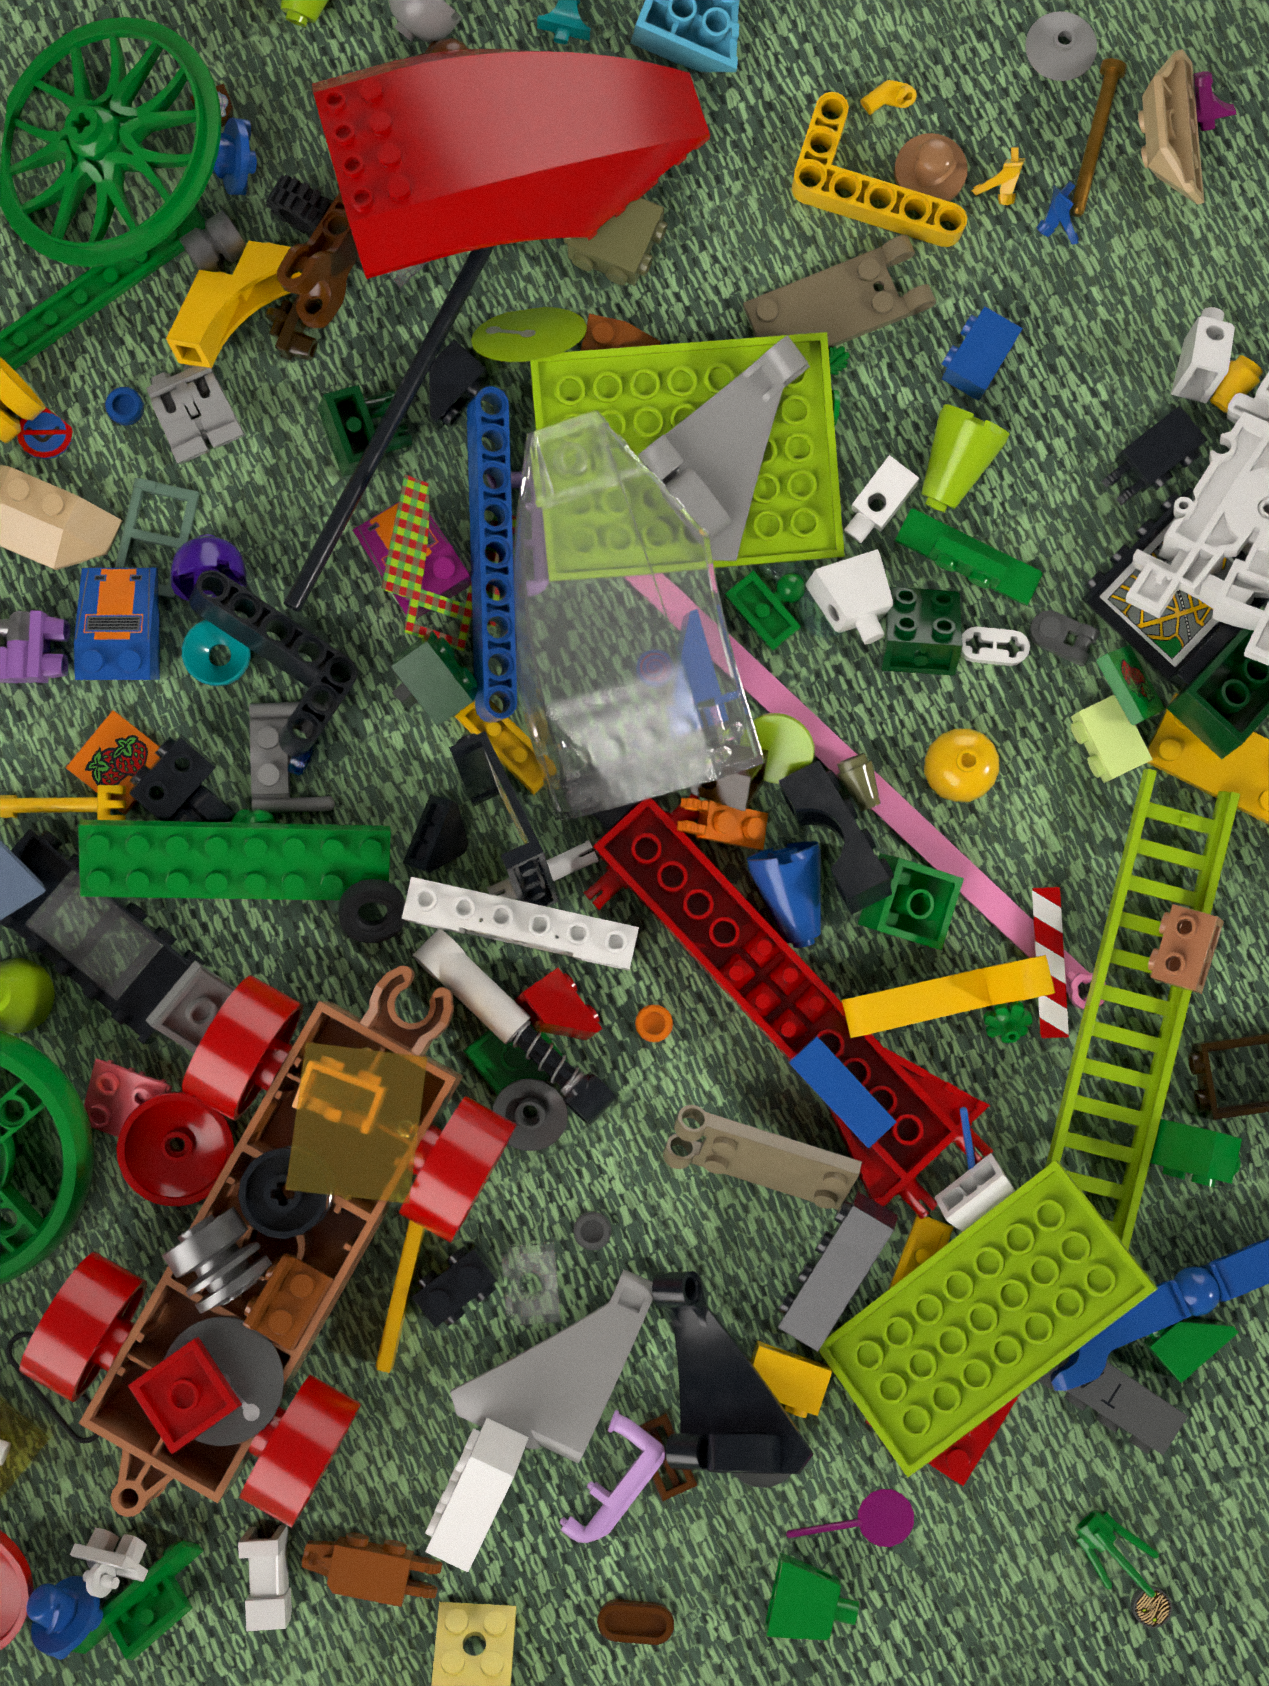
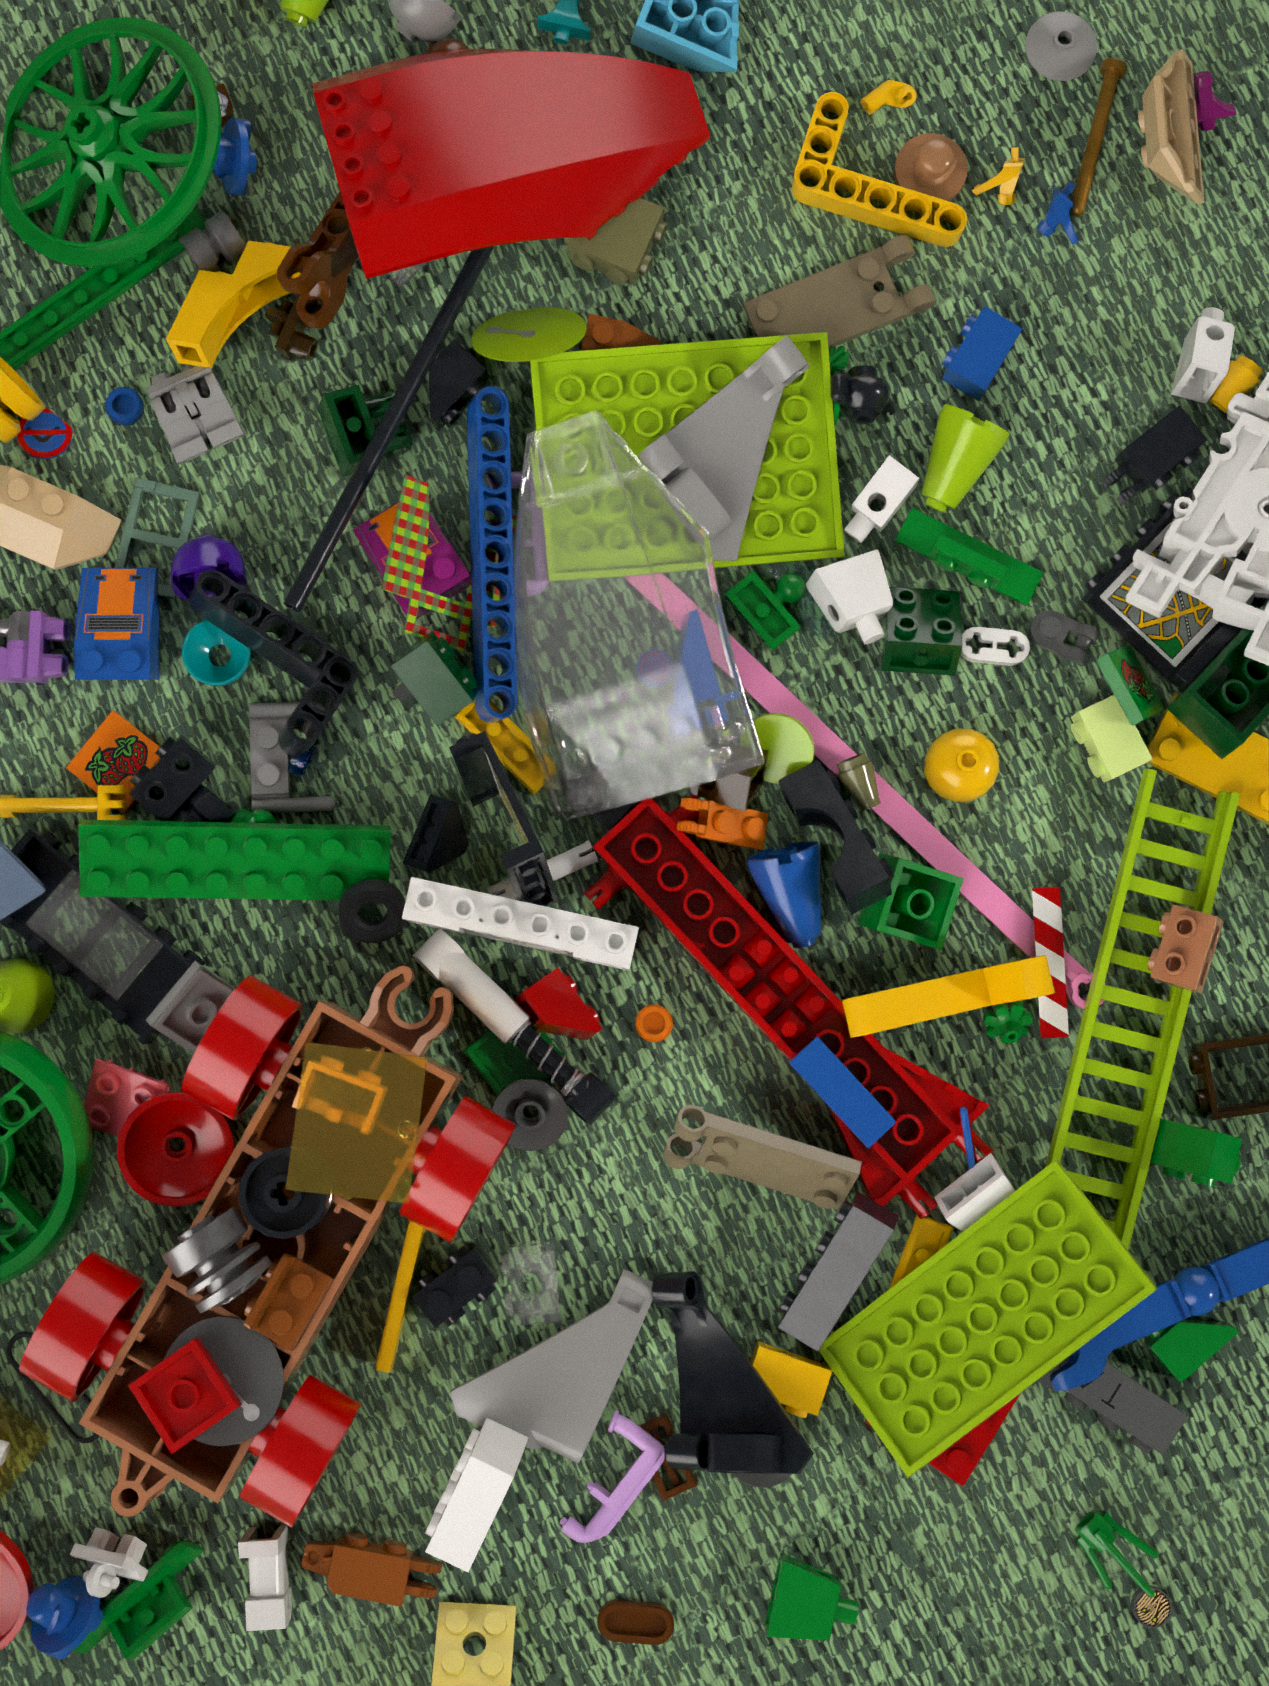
black tyre [266,175,331,237] -> none
dark grey tile [573,1211,611,1250] -> none
magenta piece [786,1489,914,1547] -> none
none -> black piece [830,365,895,424]

